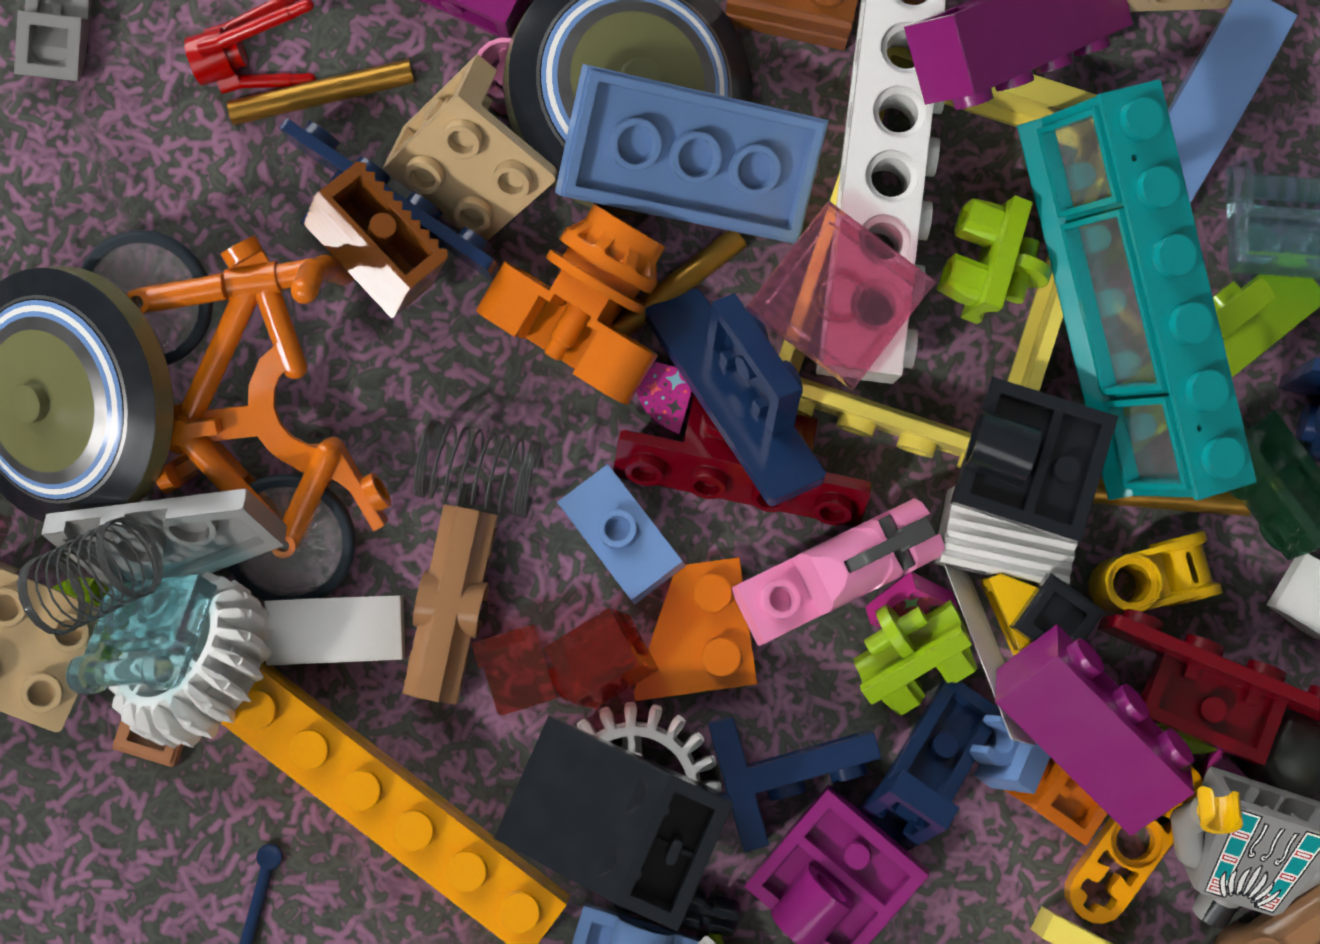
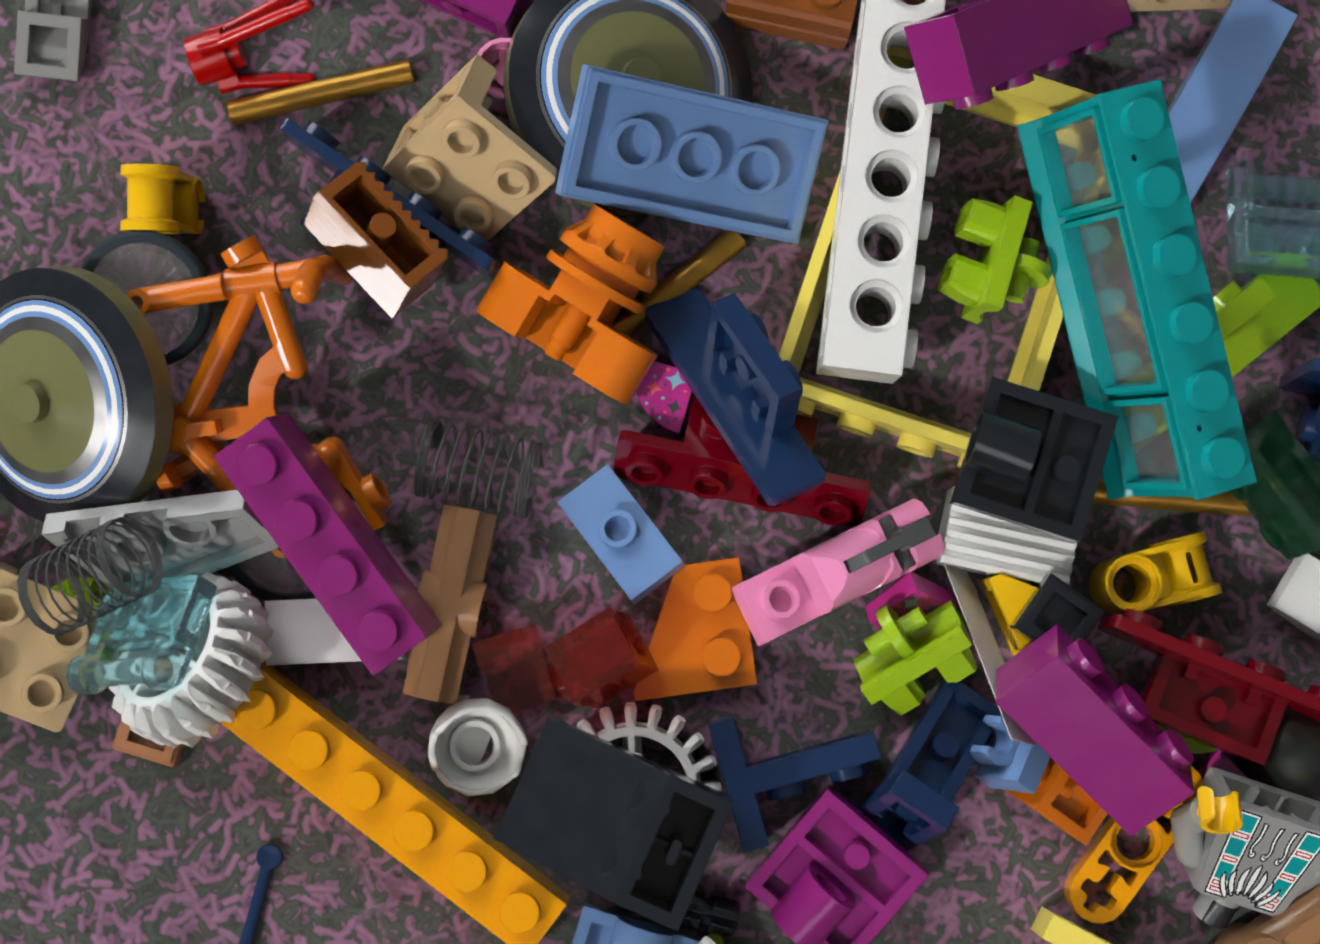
clear pink tile [746,200,936,390] -> none
none -> yellow piece [120,164,205,234]
none -> magenta brick [214,413,442,676]
none -> white hair [428,698,528,797]

